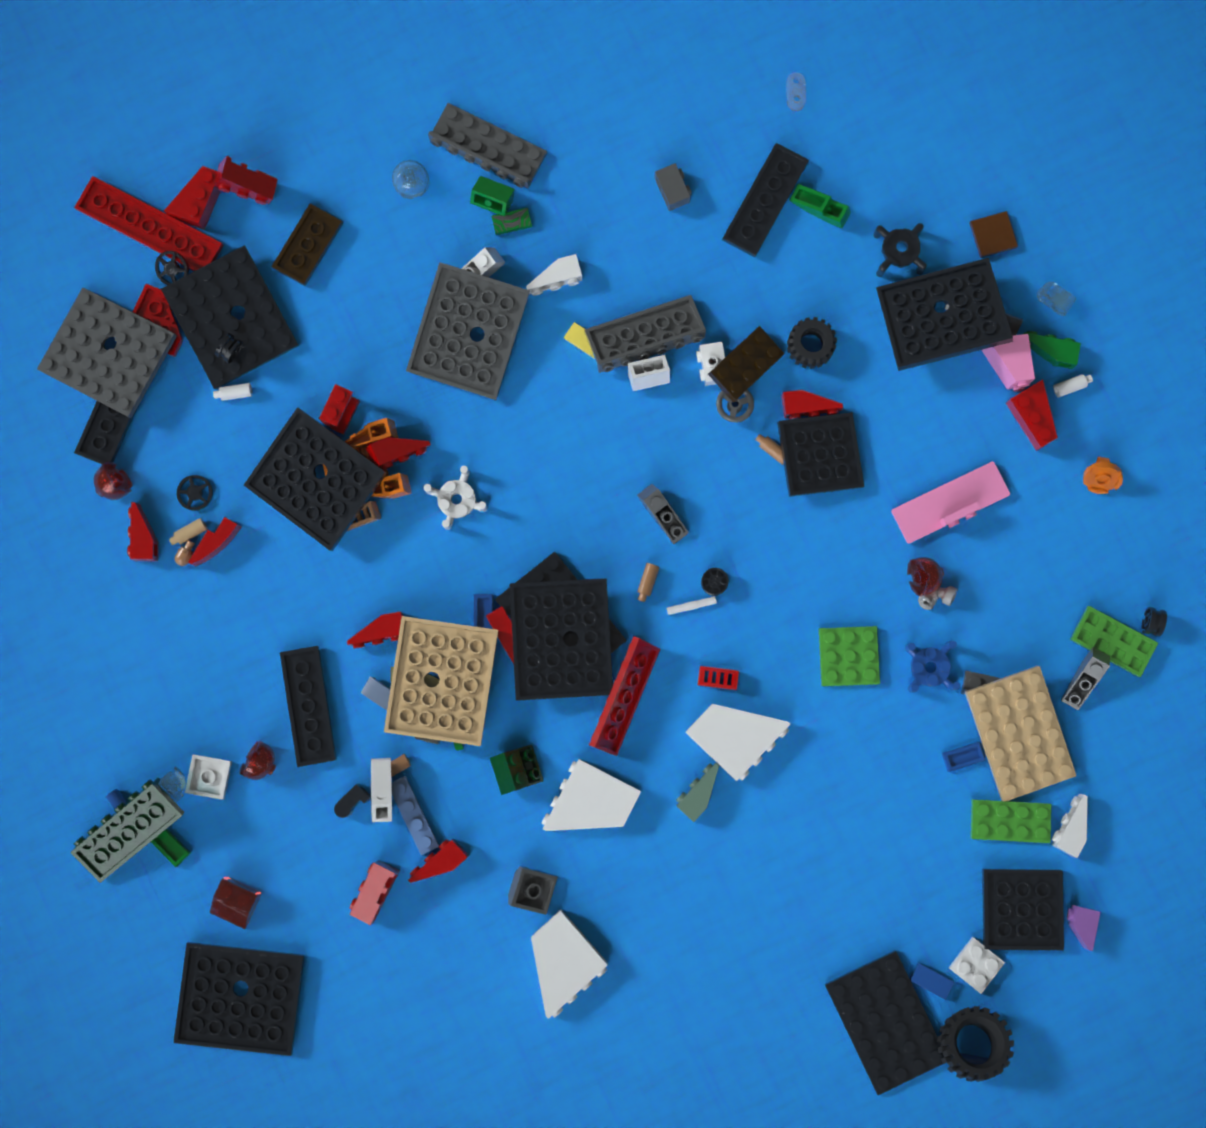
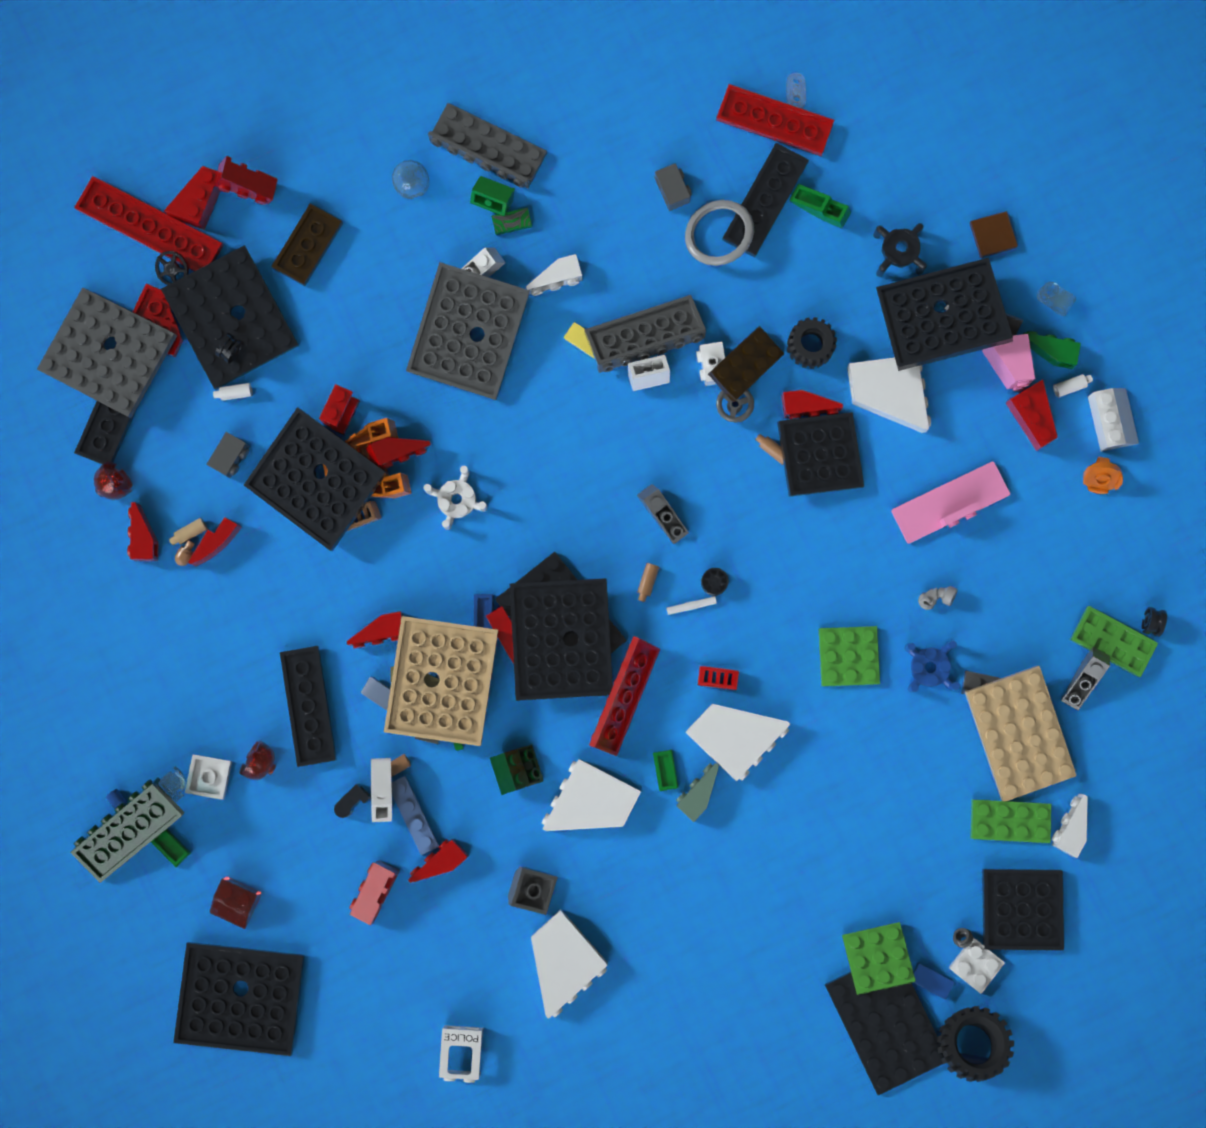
black wheel [177,475,213,511] -> none
cylinder [907,557,944,596] -> none
blue tile [941,742,985,772] -> none
medium lavender slope [1067,905,1100,951] -> none
none -> dark grey brick [206,432,250,478]
none -> white window [439,1025,483,1083]
none -> green tile [653,750,678,791]
none -> light grey wedge [685,200,754,266]
none -> red plate [716,84,834,156]
none -> bright green plate [842,922,916,995]
none -> white slope [847,358,931,433]
none -> dark grey plate [953,928,973,948]
none -> white slope [1088,388,1139,451]

